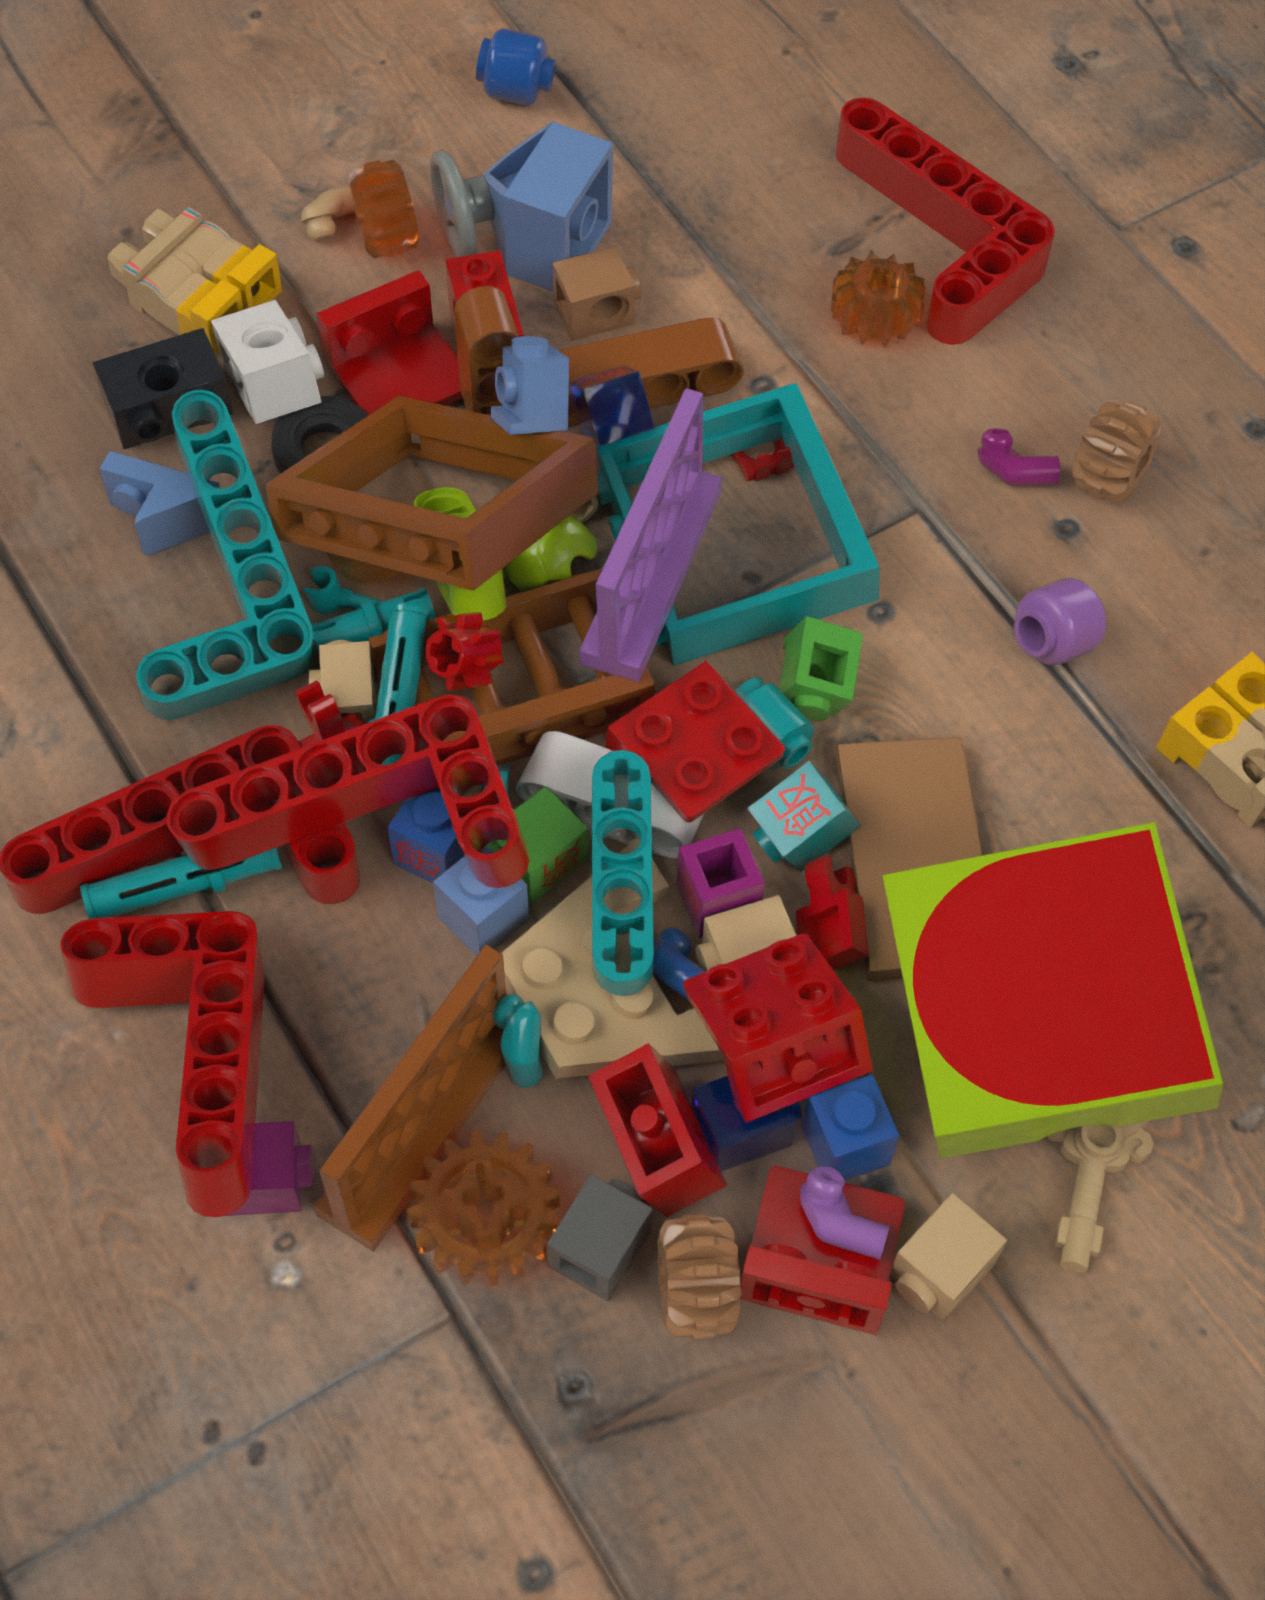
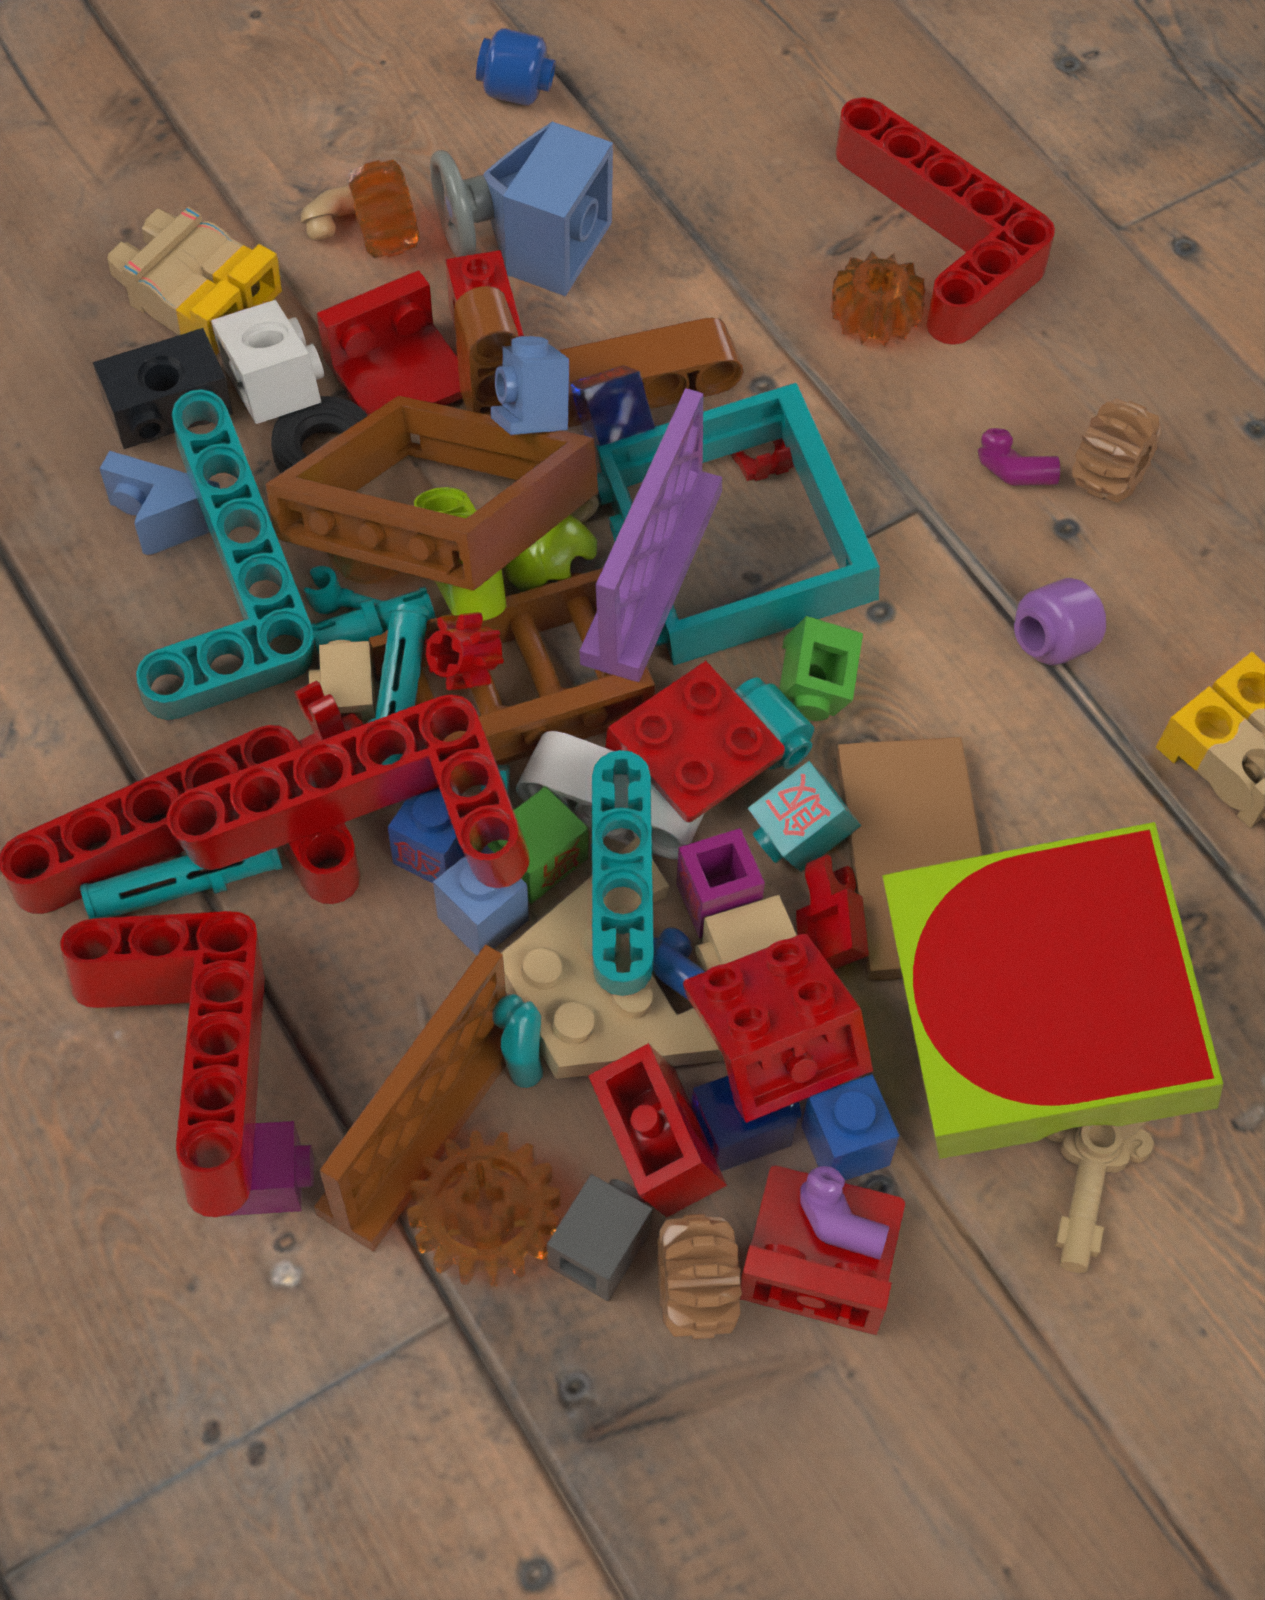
medium nougat brick [552,246,641,341] -> none
tan brick [890,1193,1008,1322] -> none

